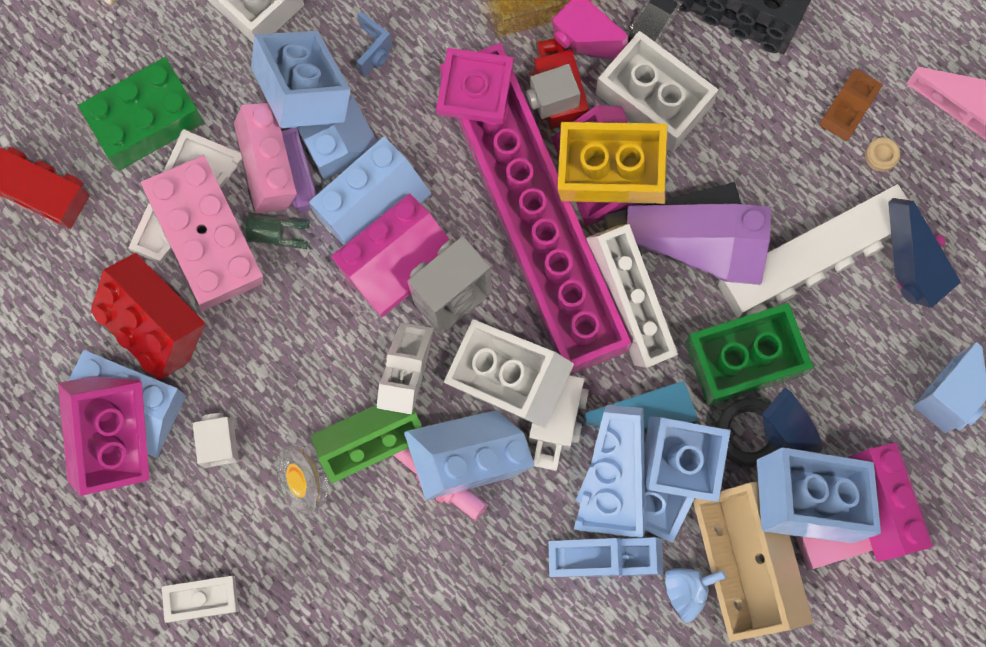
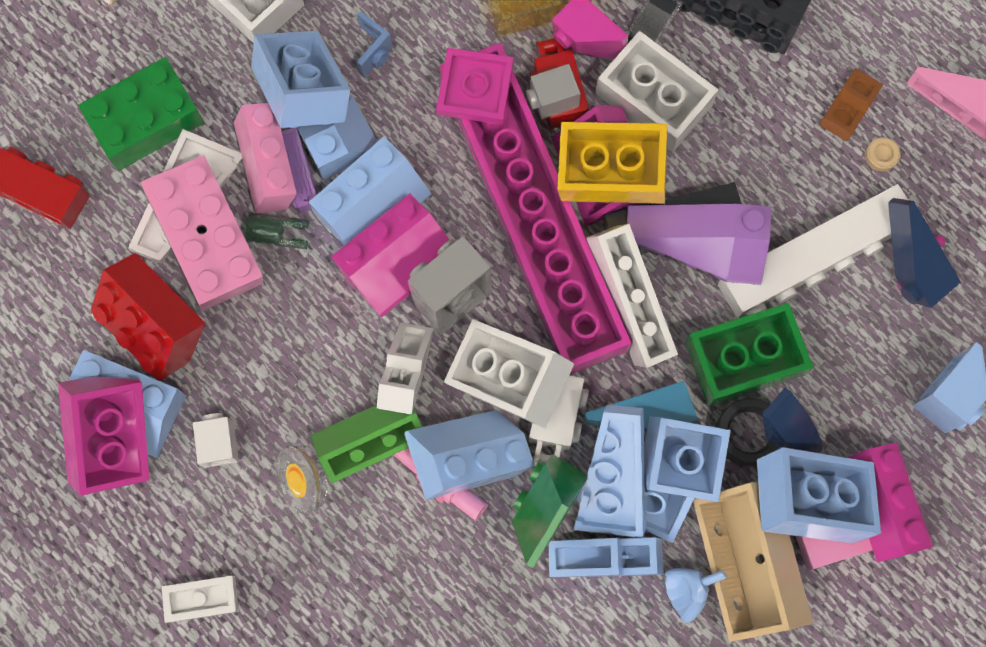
none -> green slope [512,454,587,568]

